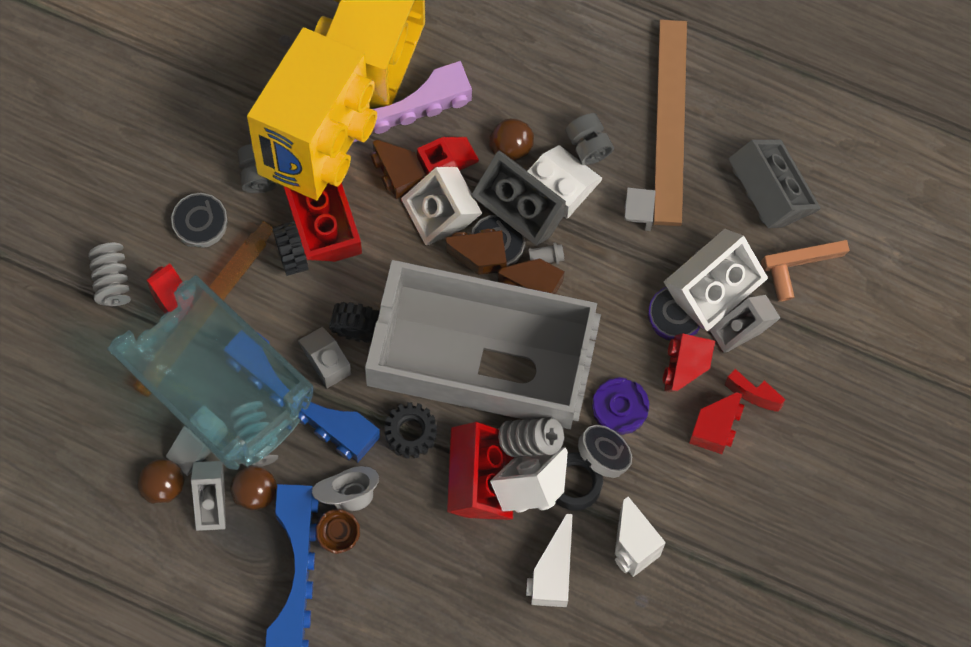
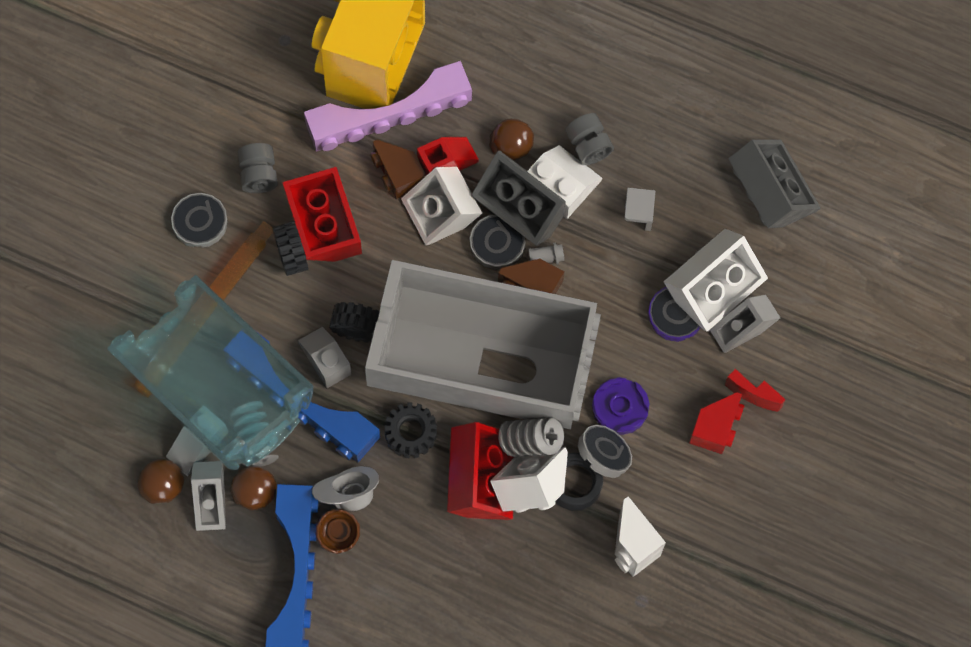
light grey piece [88,242,131,306] -> none
red slope [147,263,196,324] -> none
yellow brick [247,27,377,201] -> none
reddish brown slope [446,229,507,275] -> none
white slope [526,514,572,607] -> none
medium nougat tile [653,20,687,226] -> none
red slope [662,334,715,392] -> none
nougat piece [760,240,850,302] -> none

